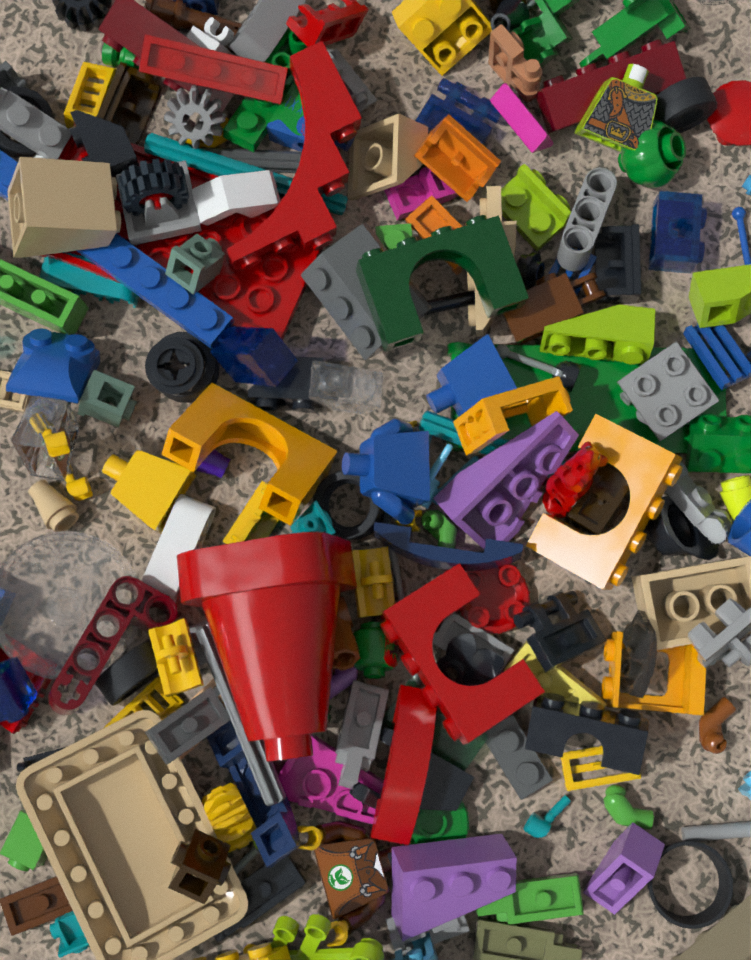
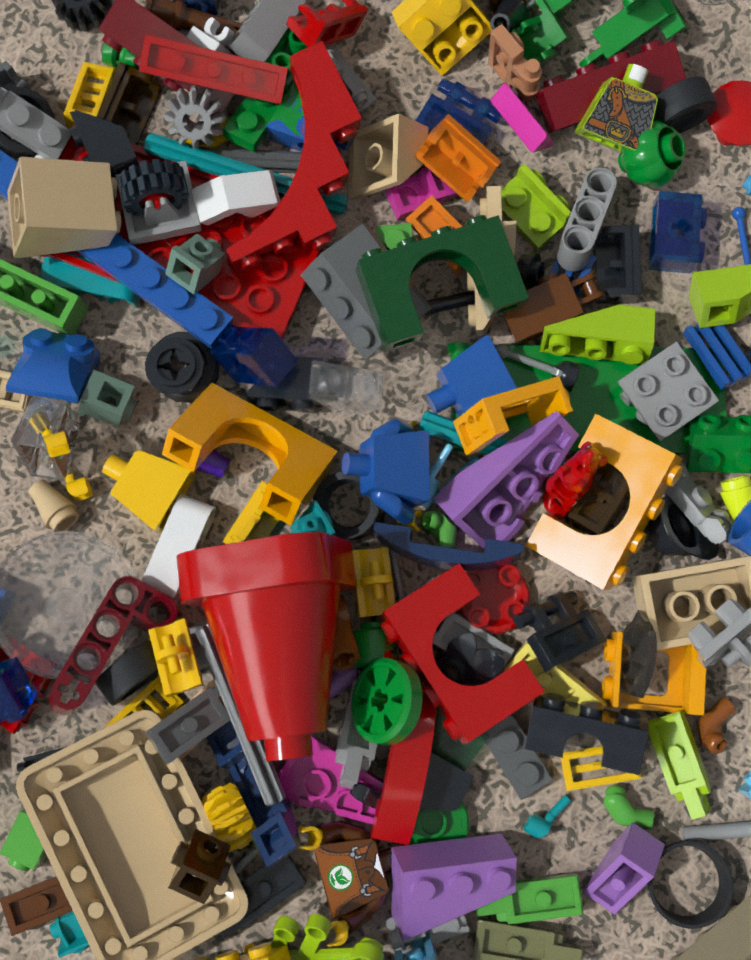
none -> green wheel [351,658,422,745]
none -> lime hinge [648,710,711,820]

